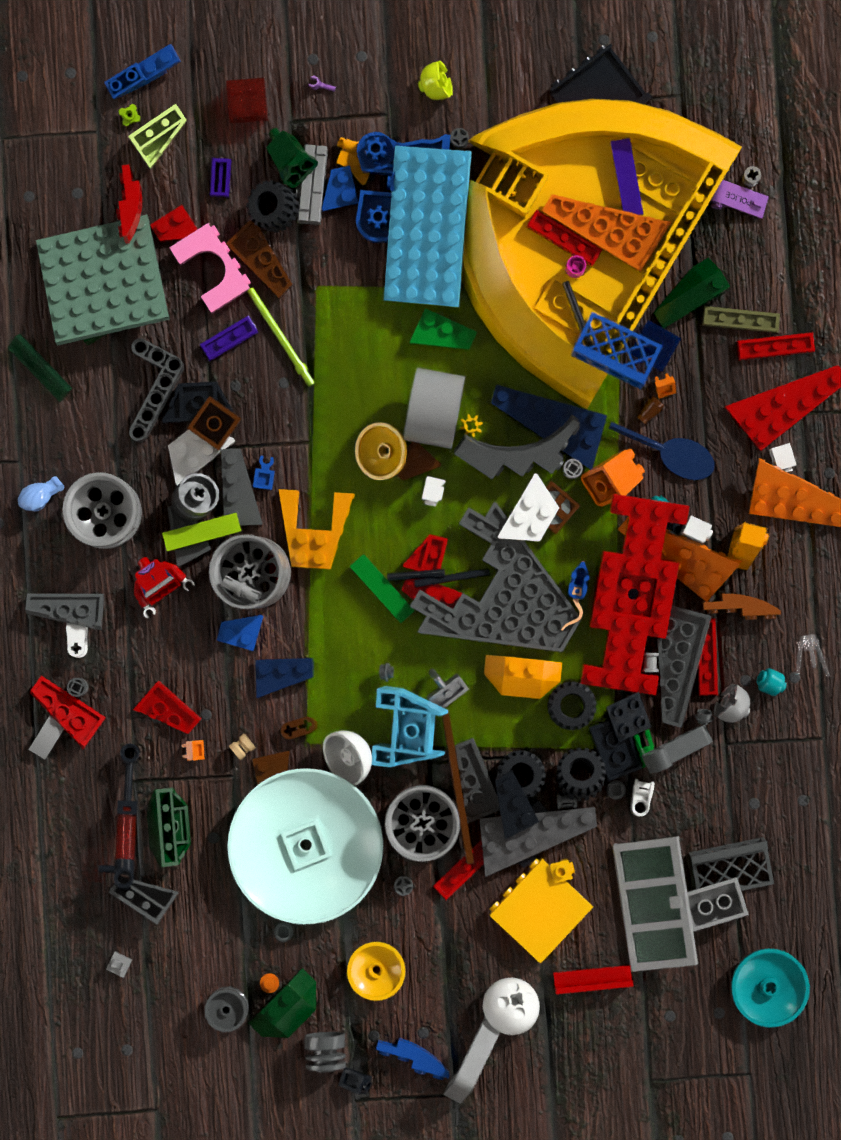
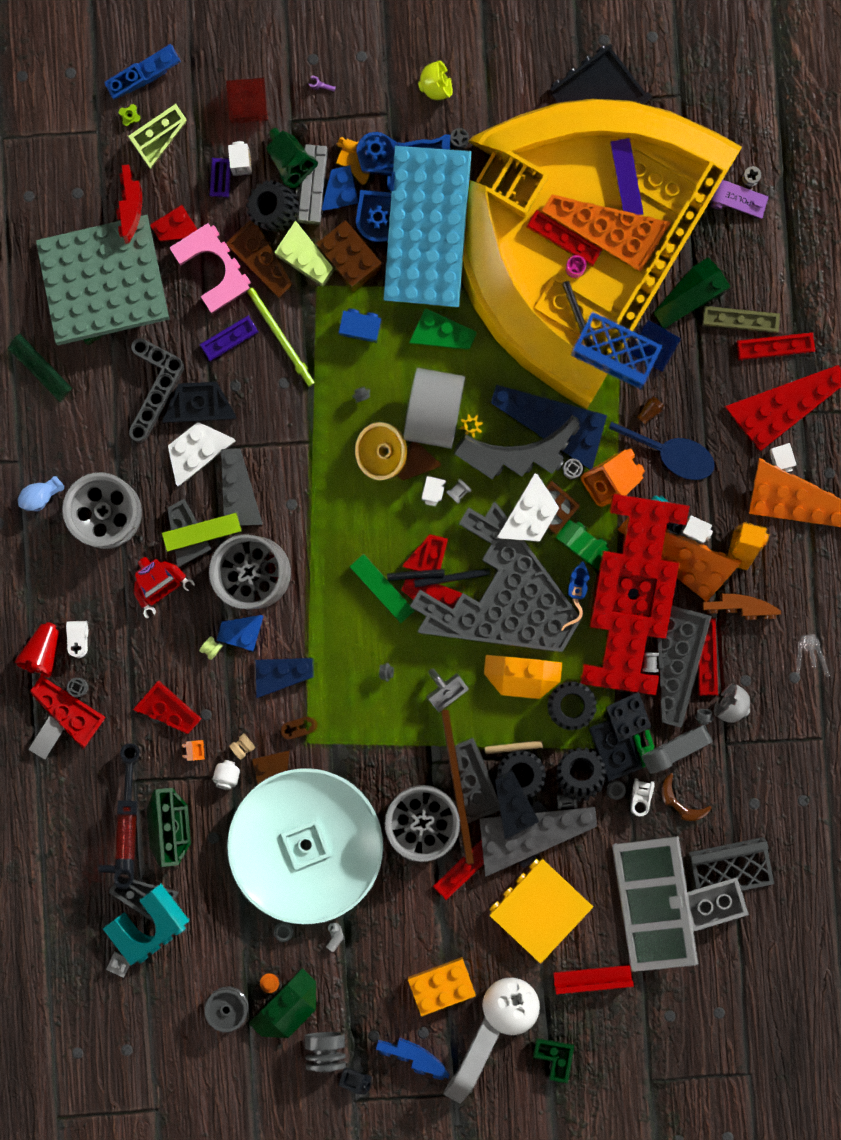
dark grey wing [25,594,104,630] -> none
dark grey wheel [171,473,219,521] -> none
reddish brown brick [187,397,242,450] -> none
light grey pin [221,576,261,604] -> none
blue plate [253,455,275,490] -> none
light orange wing [279,489,355,569] -> none
white piece [323,731,372,786] -> none
yellow dish [347,942,405,1001] -> none
medium azure wedge [372,686,448,767] -> none
dark grey wheel [394,876,413,896] -> none
yellow bracket [550,859,575,883] -> none
orange tile [655,373,677,399] -> none
teal dish [731,948,810,1027] -> none
teal head [756,668,786,696] -> none
none -> red cone [14,622,59,678]
none -> teal arch [103,884,189,965]
none -> yellowish green wheel [199,636,223,660]
none -> white head [213,760,240,790]
none -> white brick [228,141,252,176]
none -> yellowish green wedge [274,221,334,287]
none -> reddish brown brick [316,220,383,292]
none -> light grey arm [326,923,343,952]
none -> blue brick [339,308,381,343]
none -> dark grey plate [352,386,371,402]
none -> light orange brick [408,957,476,1016]
none -> light grey bush [446,479,472,504]
none -> tan bar [485,740,543,754]
none -> dark green brick [533,1038,575,1084]
none -> green brick [556,520,612,570]
none -> reddish brown piece [661,773,712,821]

